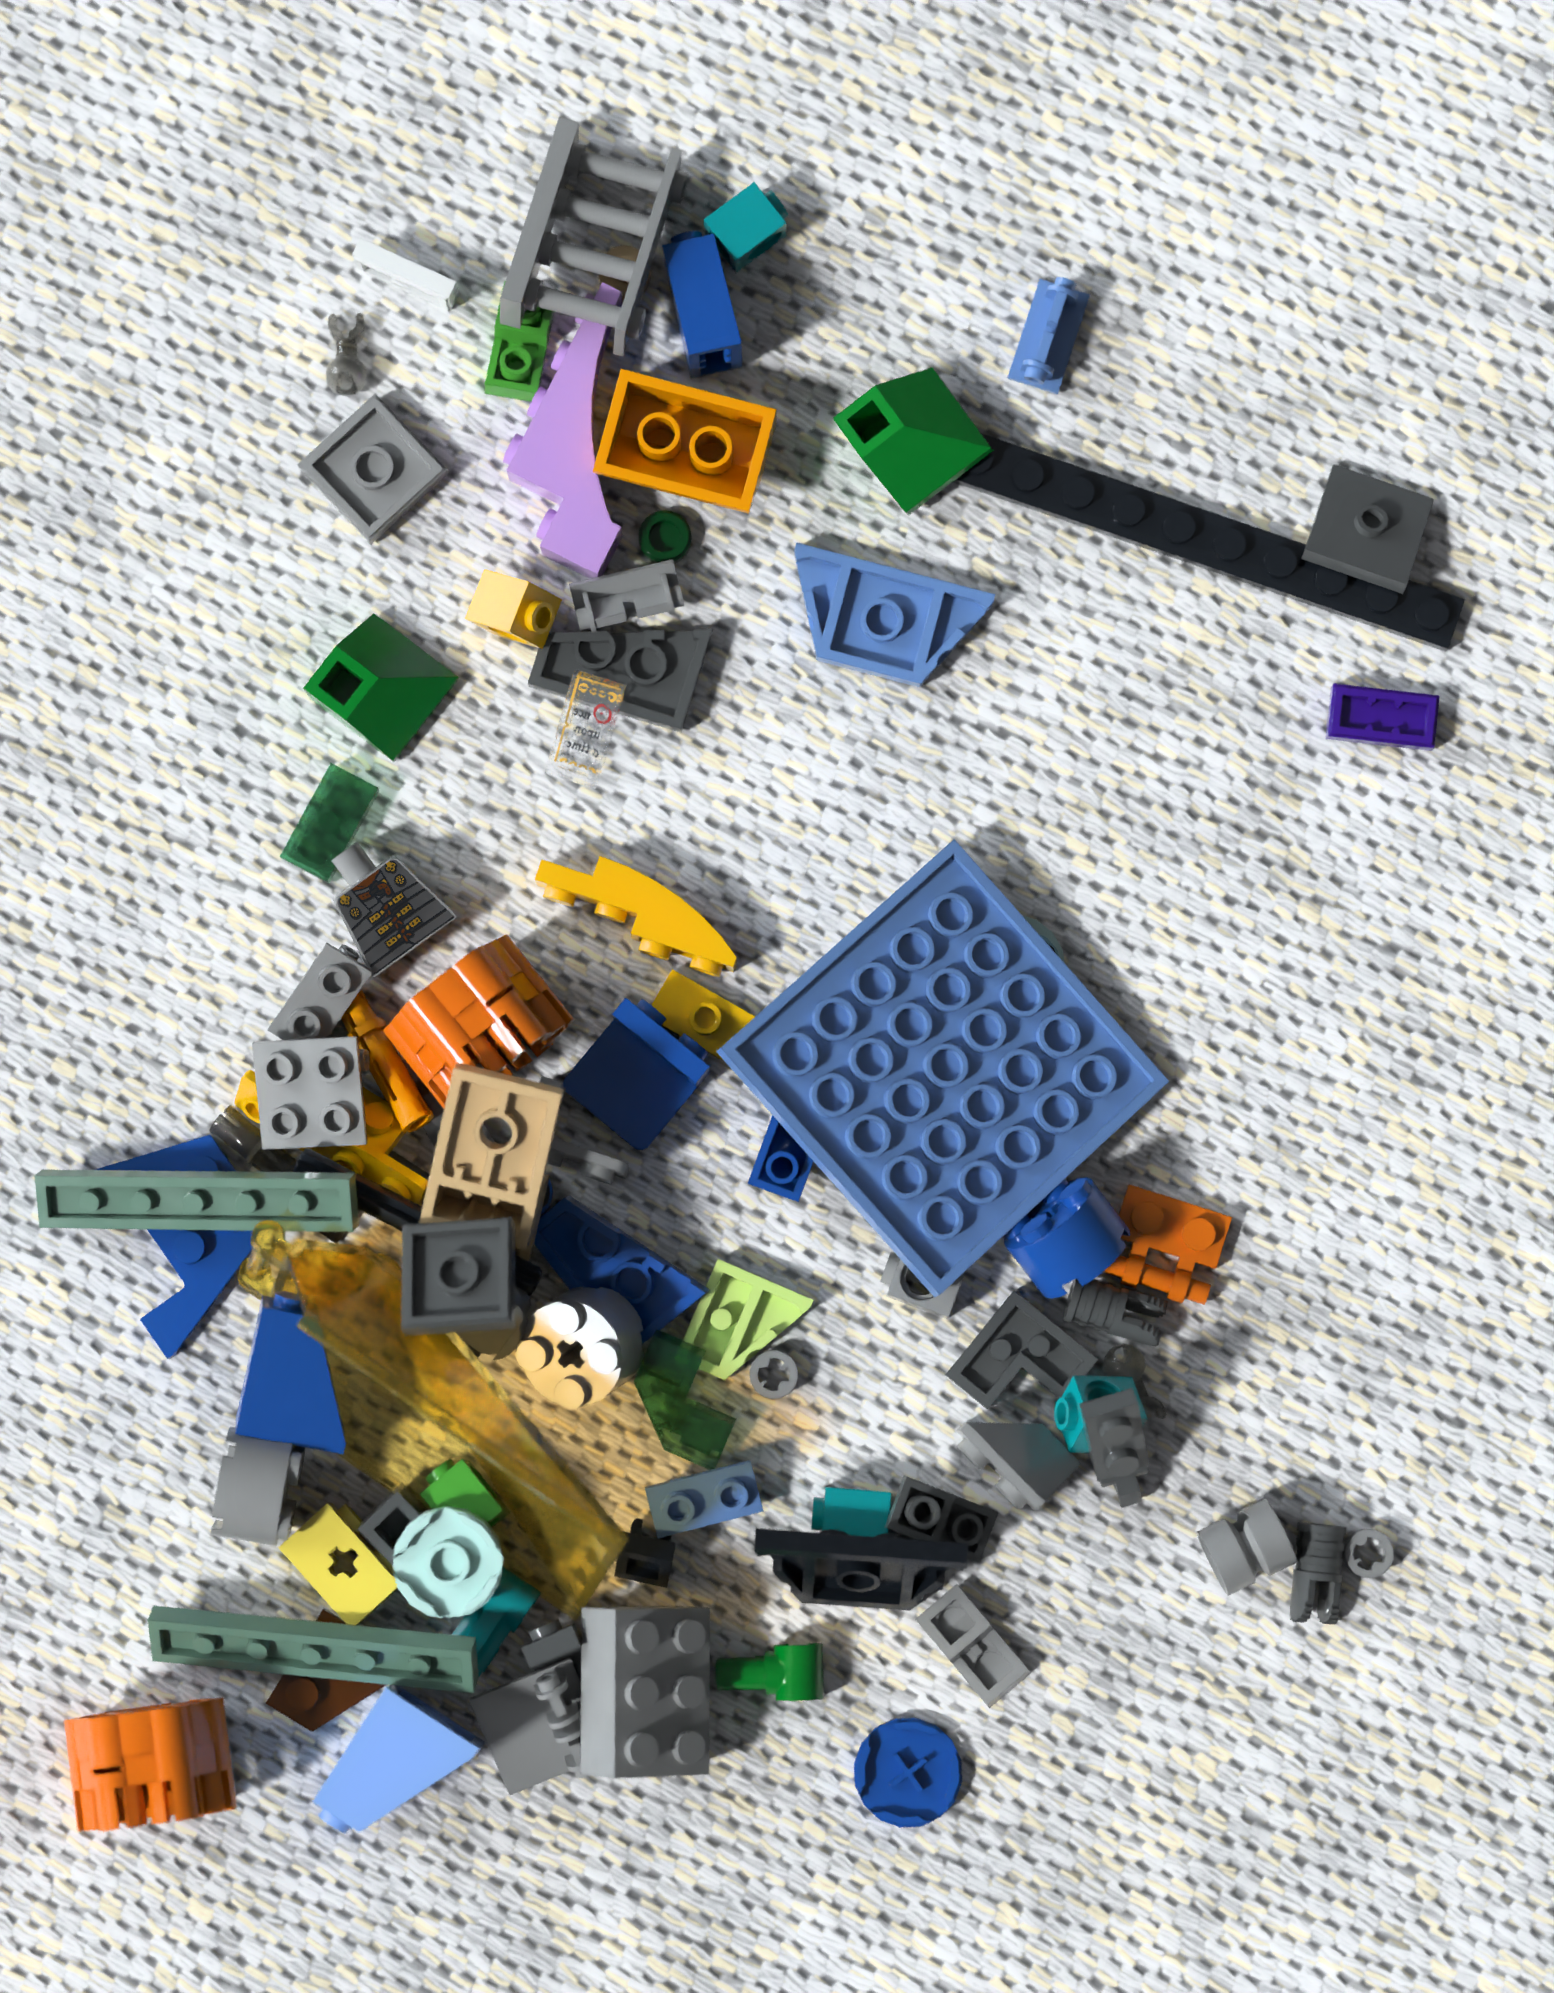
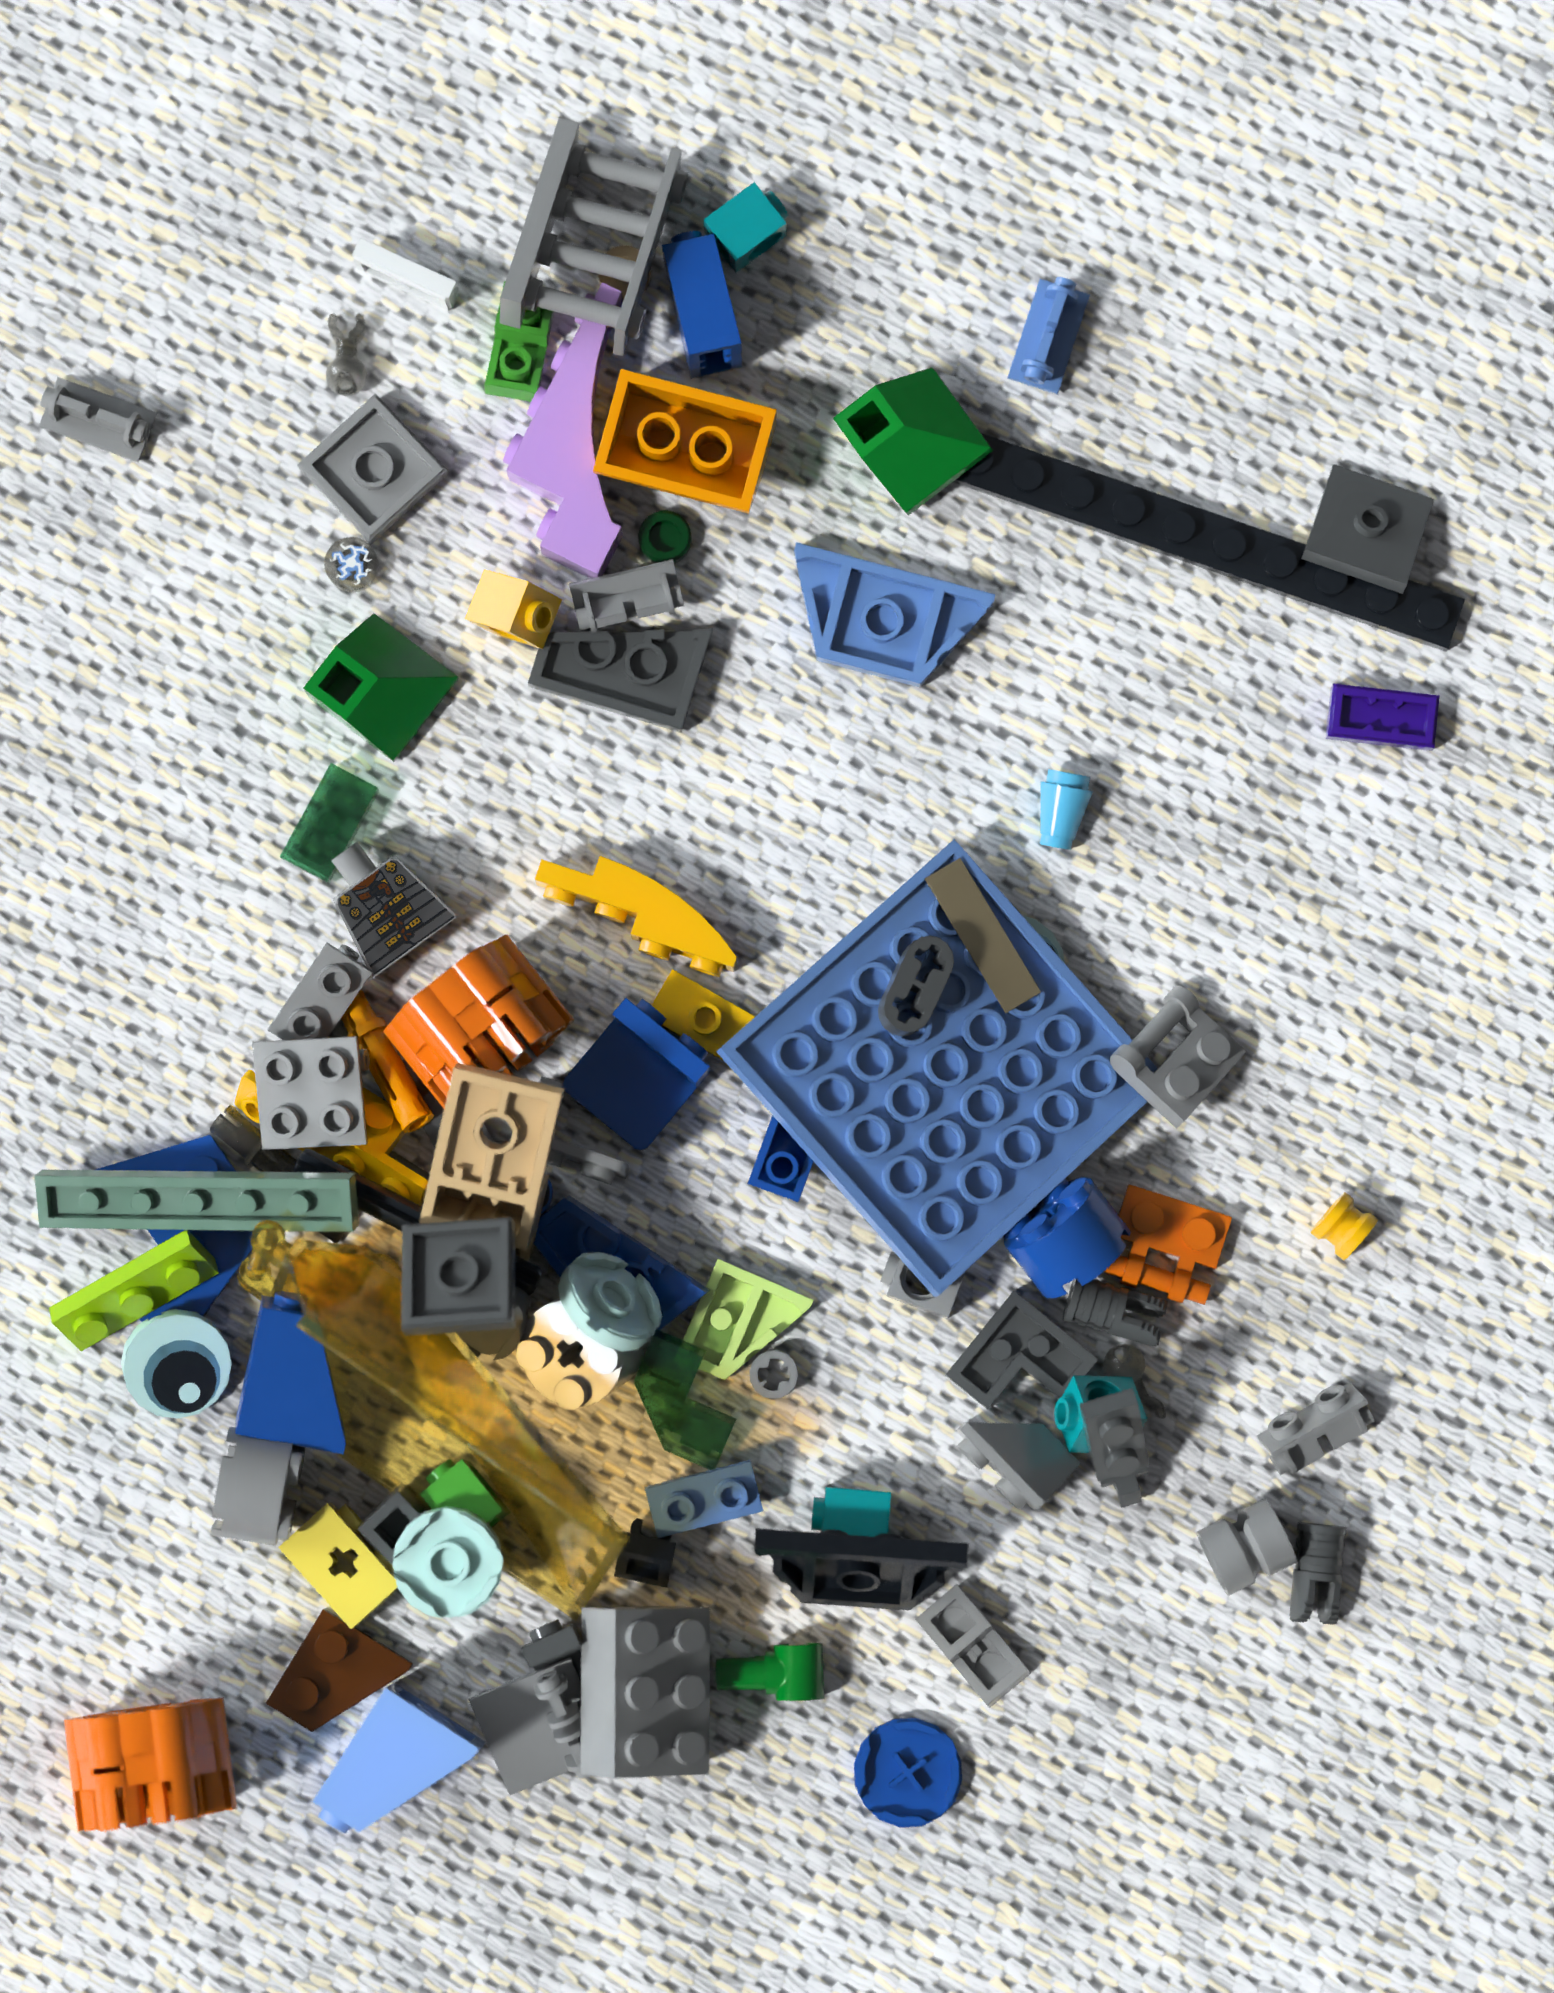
sand green plate [148,1605,478,1693] -> none
teal piece [452,1566,541,1679] -> none
clear tile [545,669,627,789] -> none
dark grey slope [884,1476,999,1563] -> none
light grey bush [1343,1529,1394,1578] -> none
none -> light grey hinge [39,377,157,463]
none -> lime plate [49,1230,219,1352]
none -> tile [121,1309,232,1419]
none -> clear smoke tile [324,537,379,593]
none -> light aqua tile [558,1252,662,1351]
none -> dark grey beam [878,936,954,1036]
none -> dark tan sticker [925,858,1041,1013]
none -> medium azure cone [1040,769,1093,850]
none -> light grey plate [1110,986,1247,1129]
none -> light grey hinge [1257,1382,1374,1475]
none -> yellow wheel [1310,1192,1378,1261]

